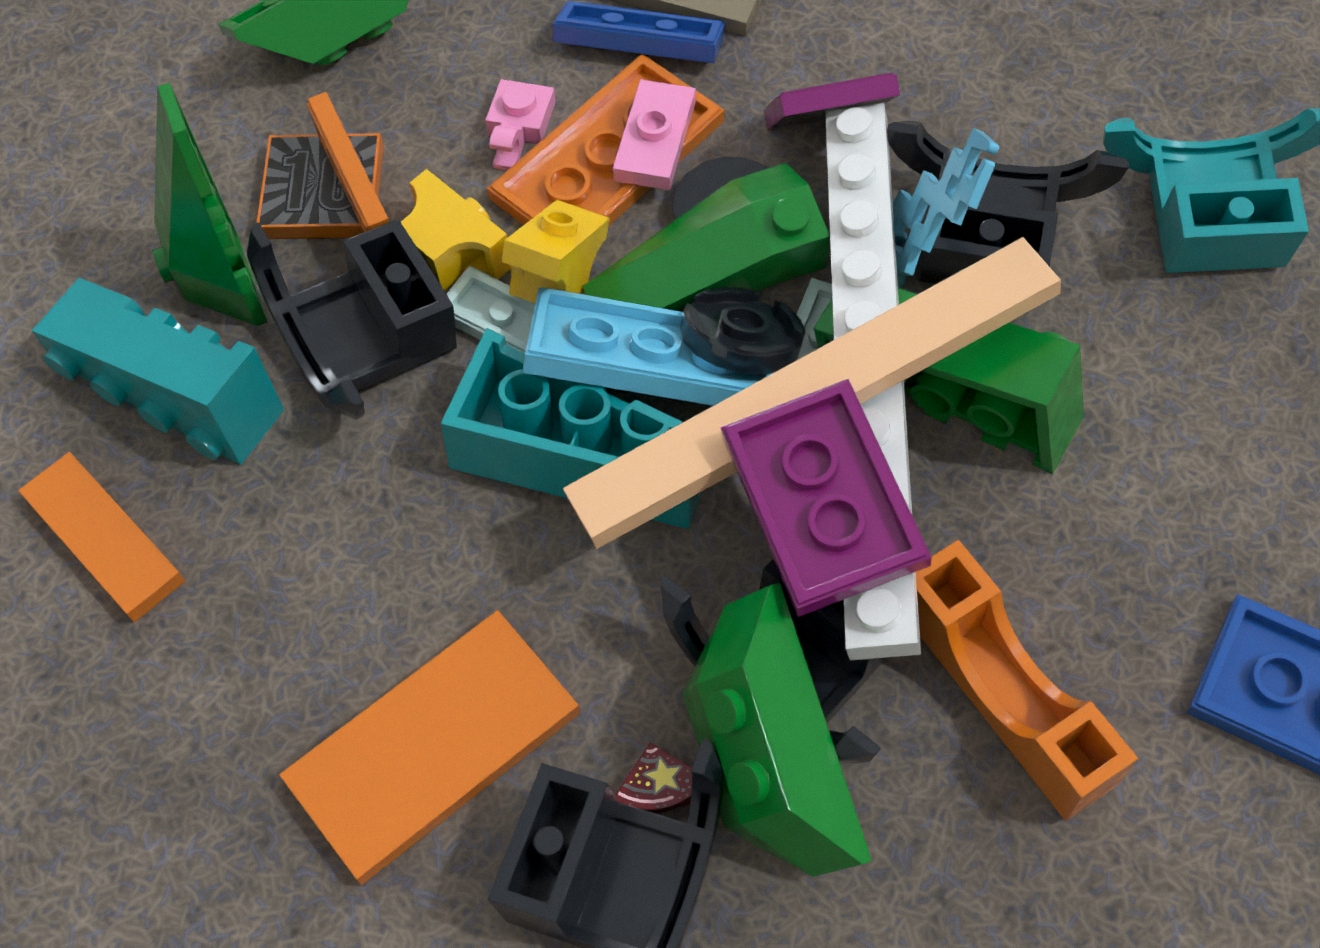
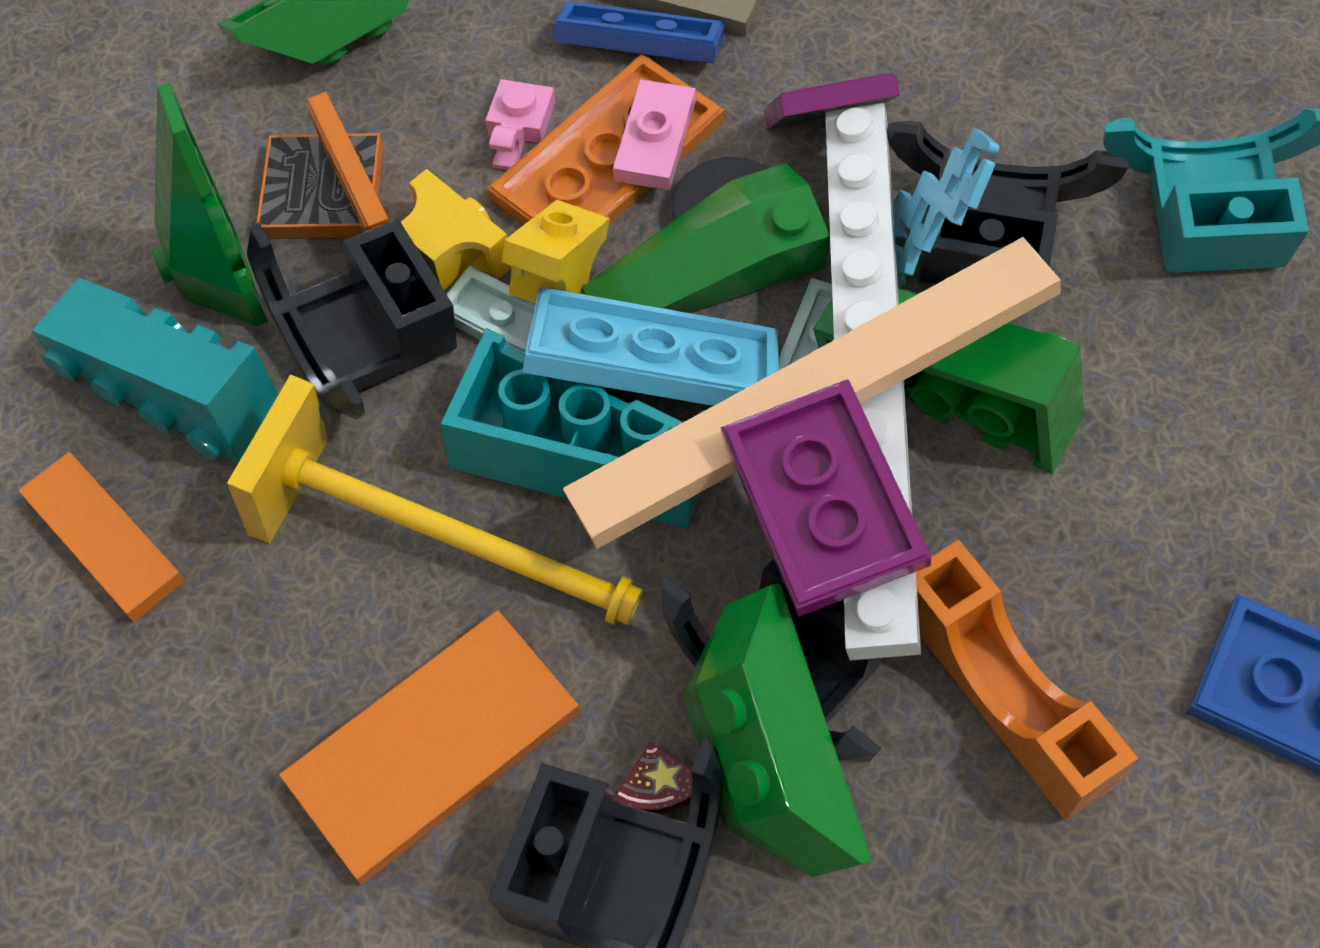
black tile [680,287,806,375] -> none
none -> yellow tile [227,374,643,626]

